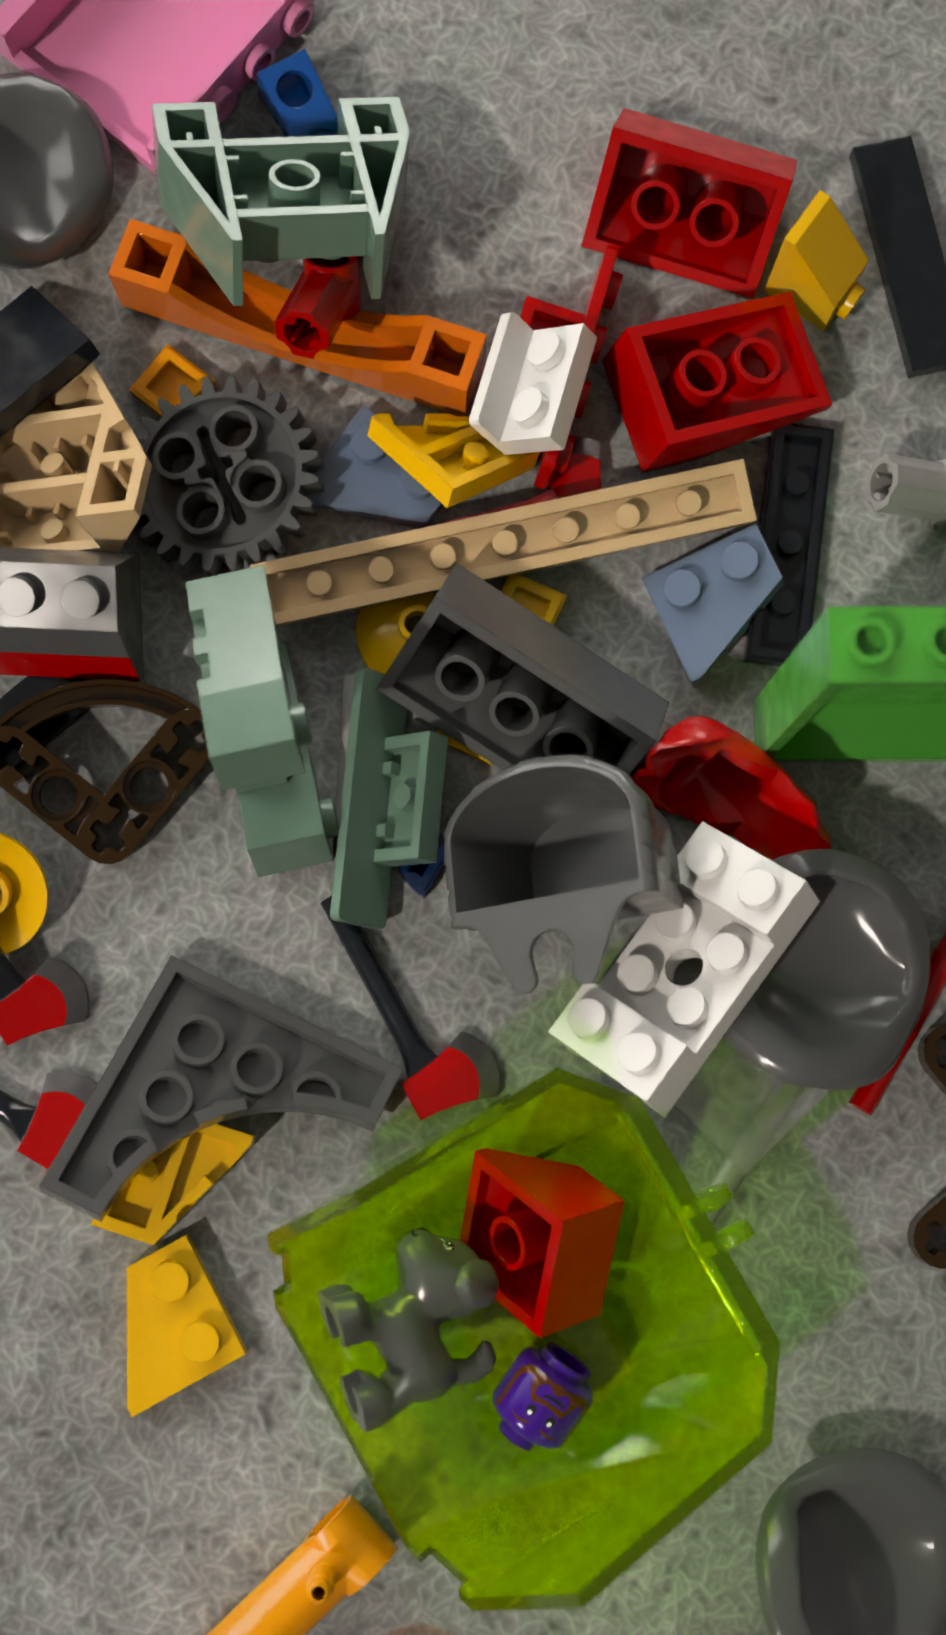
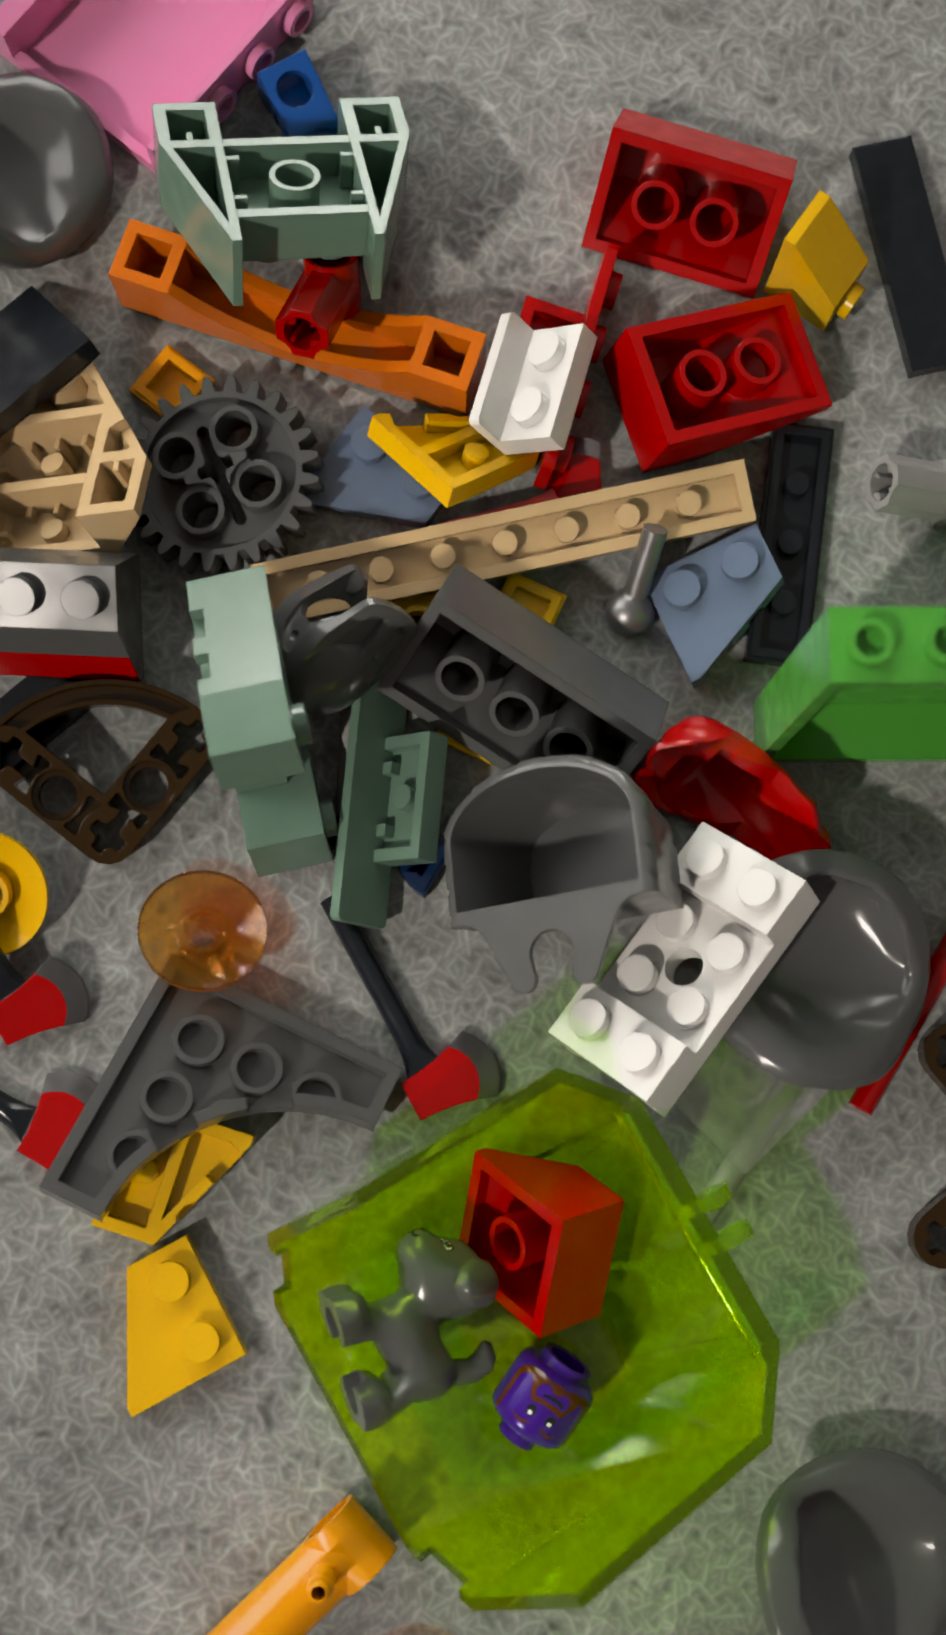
none -> clear orange dish [137,870,268,992]
none -> dark grey helmet [274,564,417,716]
none -> flat silver bar [605,523,668,638]

